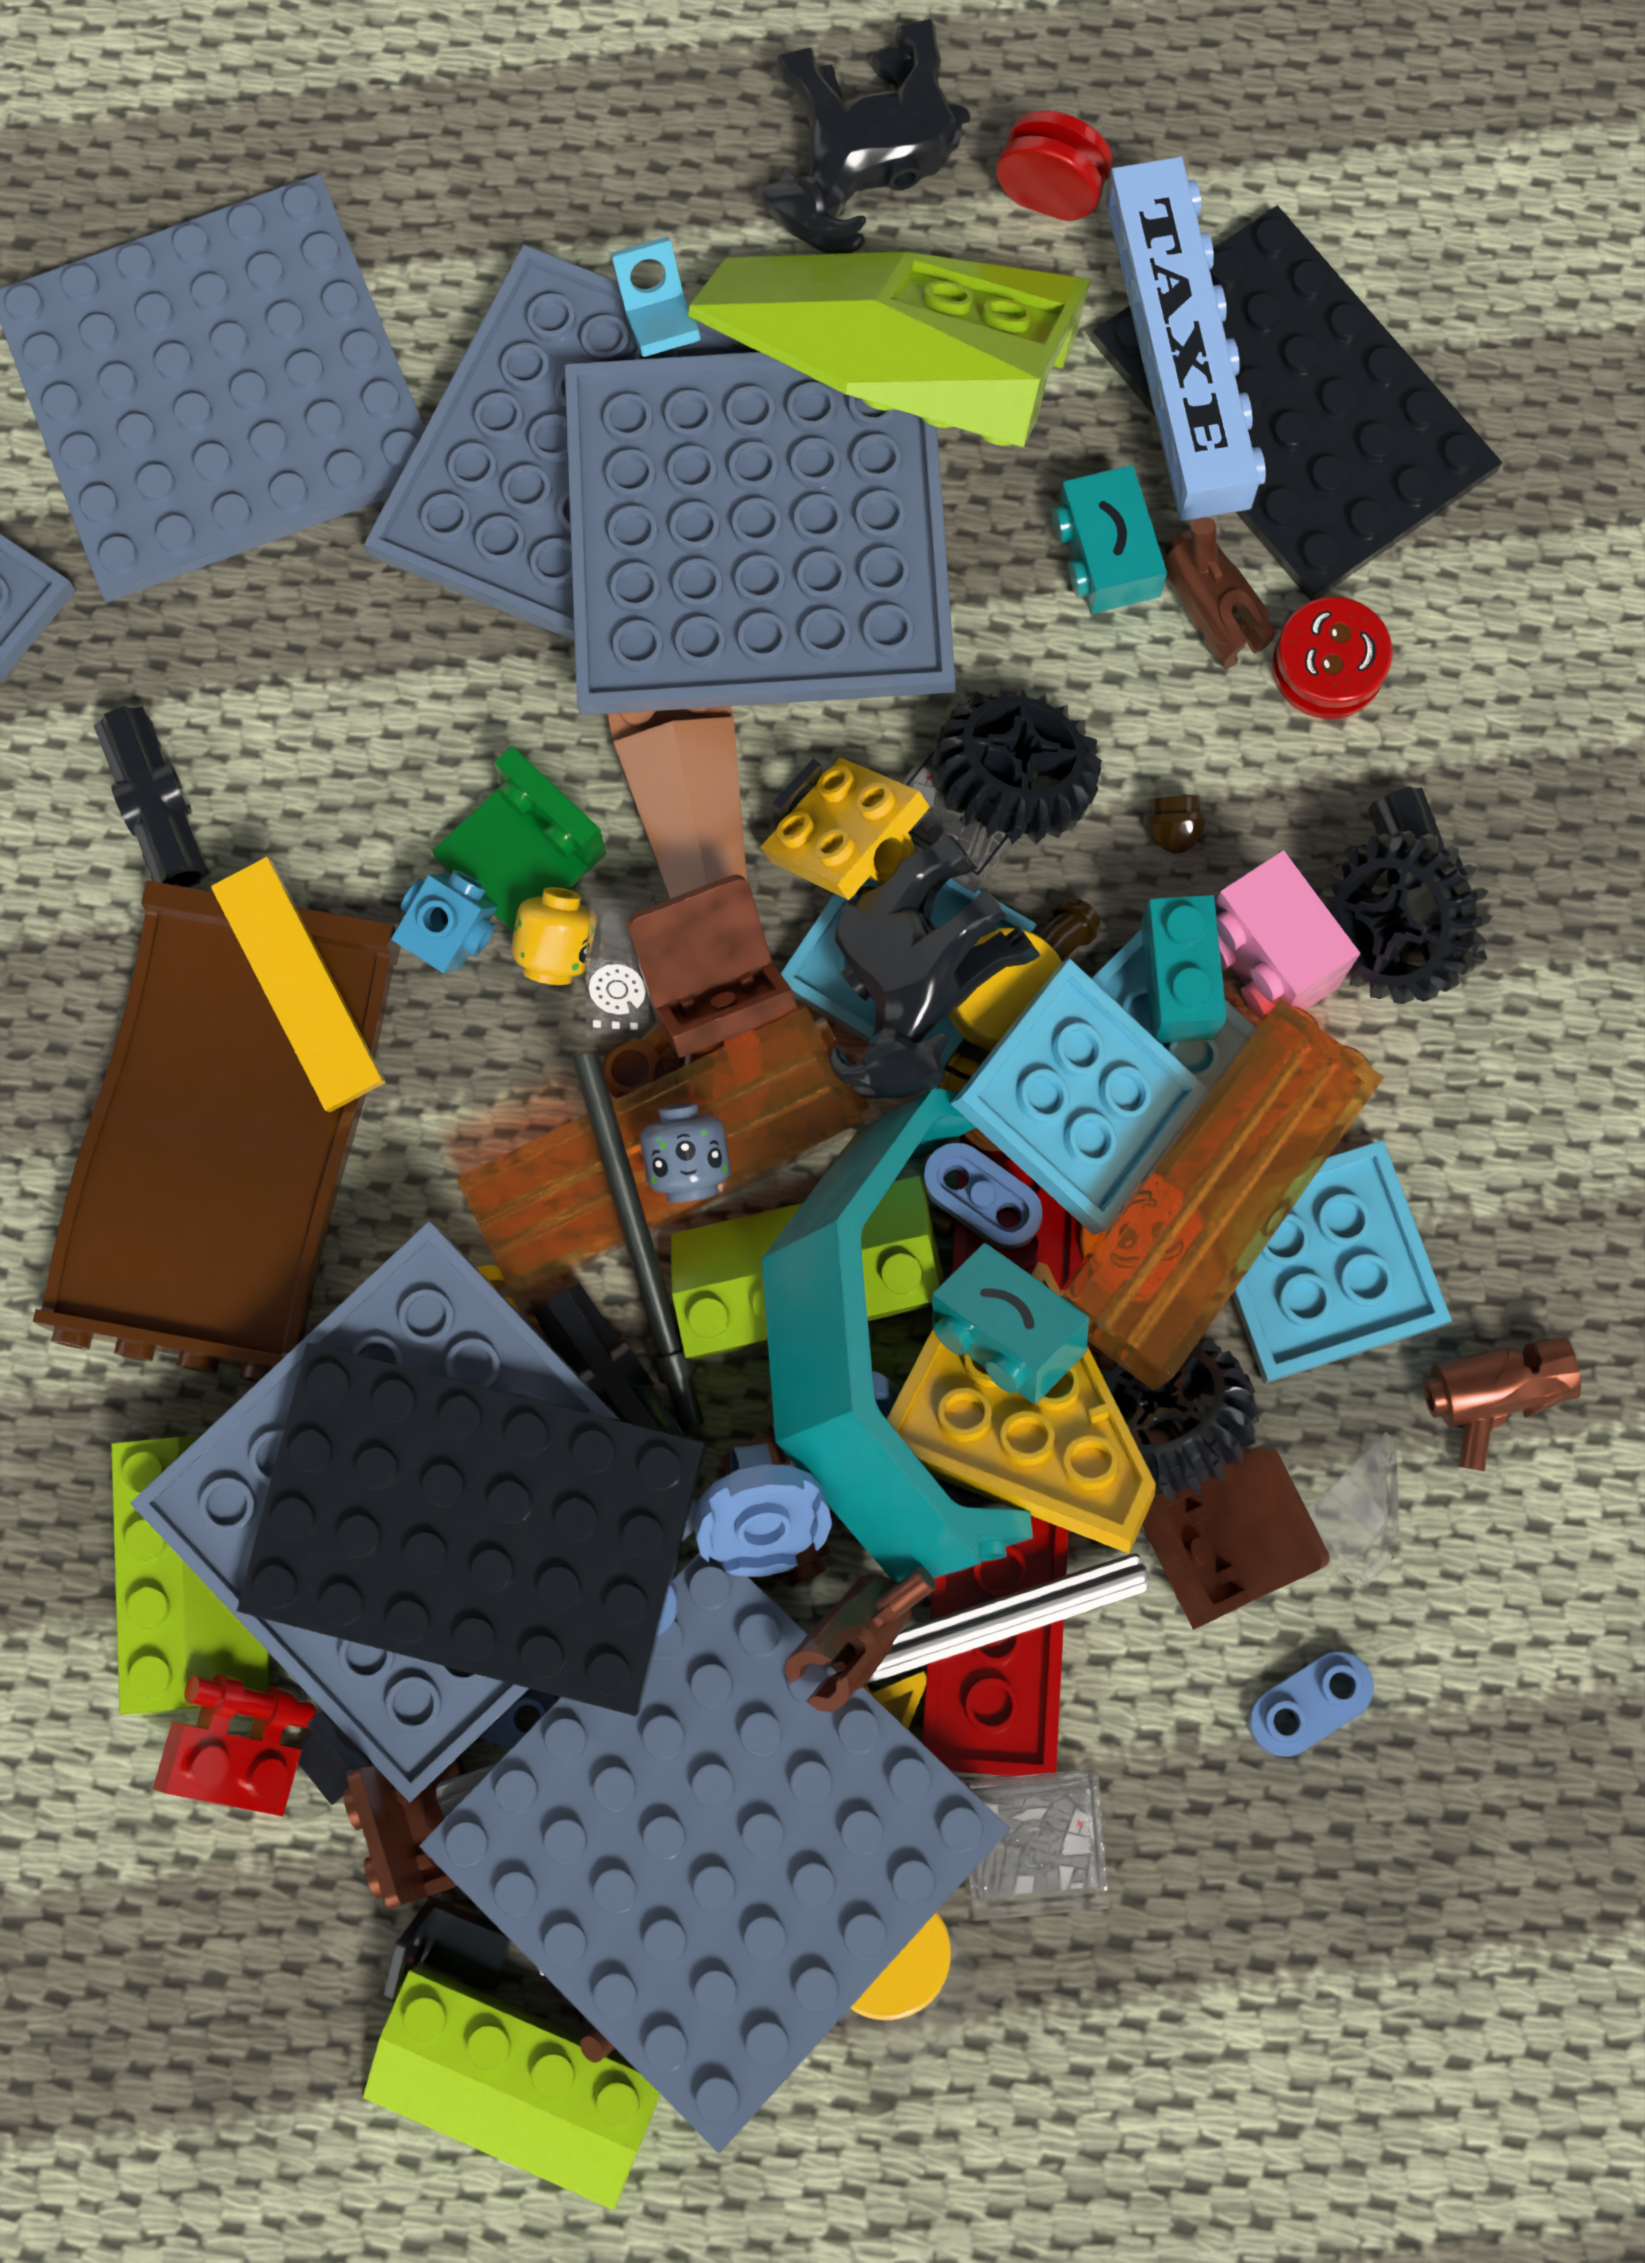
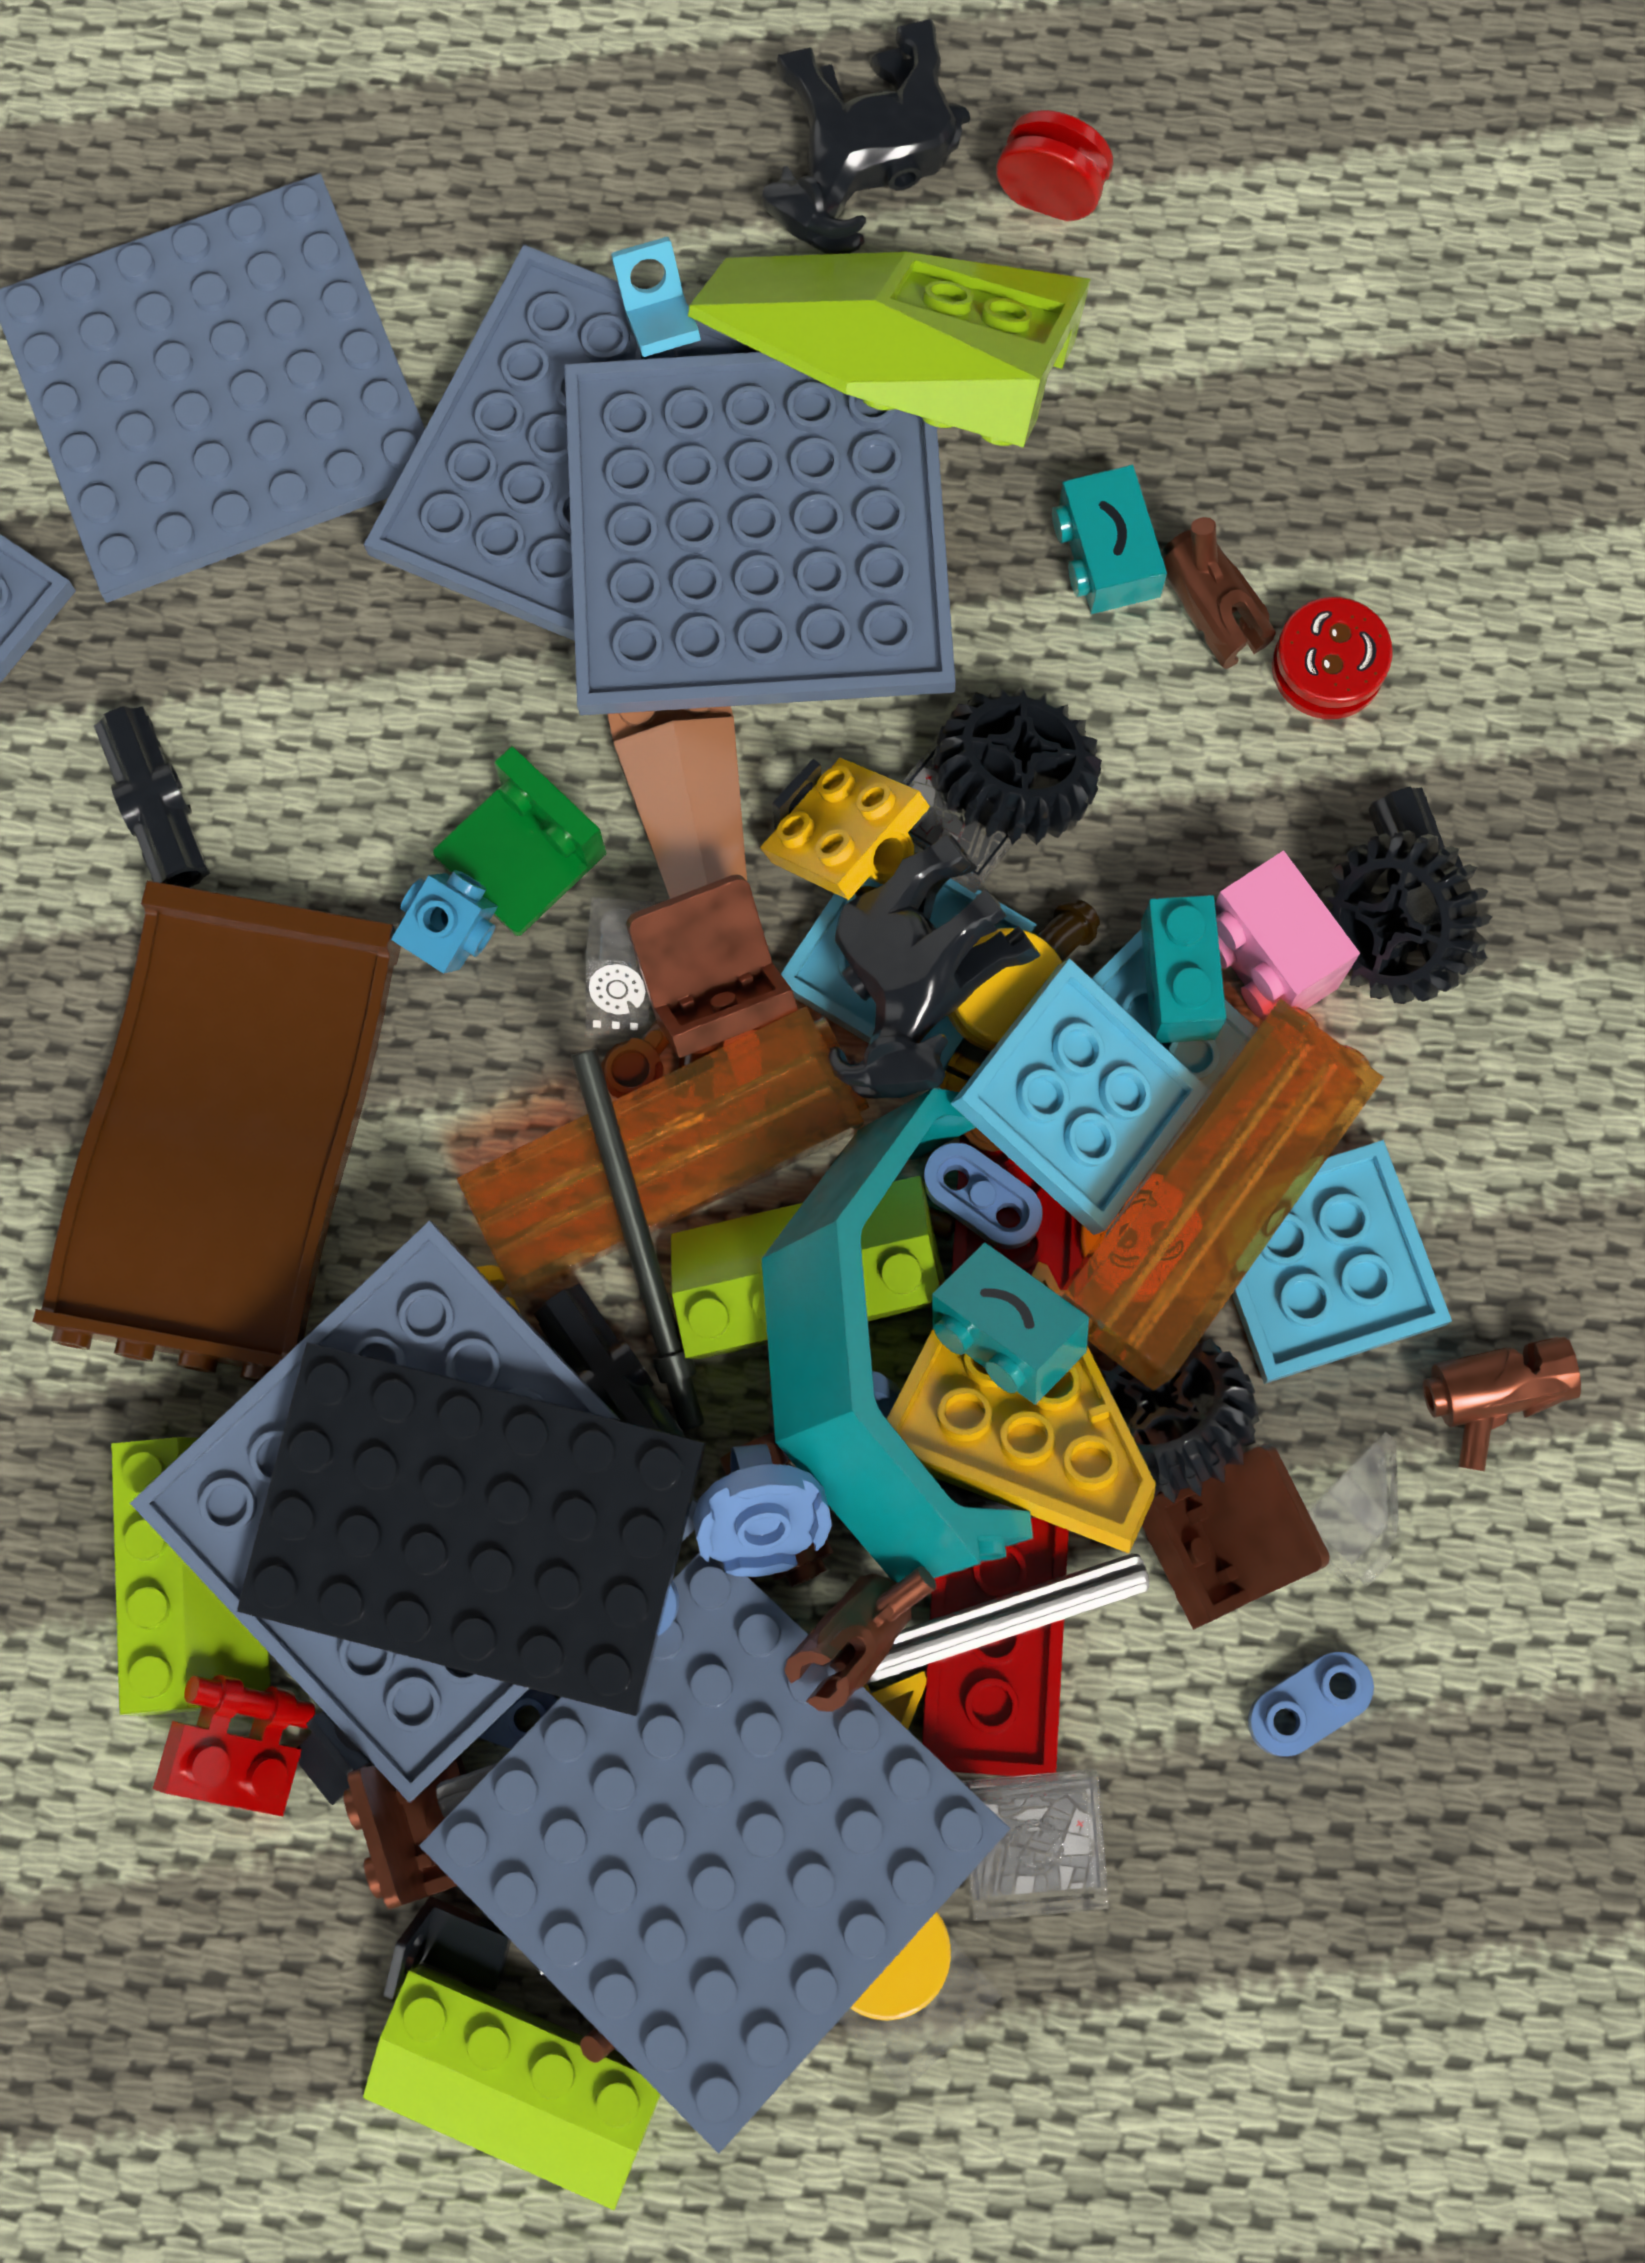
yellow tile [211,857,386,1112] -> none
yellow head [511,887,598,985] -> none
sand blue head [640,1103,731,1203] -> none
black plate [1091,205,1502,601] -> none
light blue brick [1106,157,1266,521] -> none
dark brown plate [1145,795,1207,854] -> none

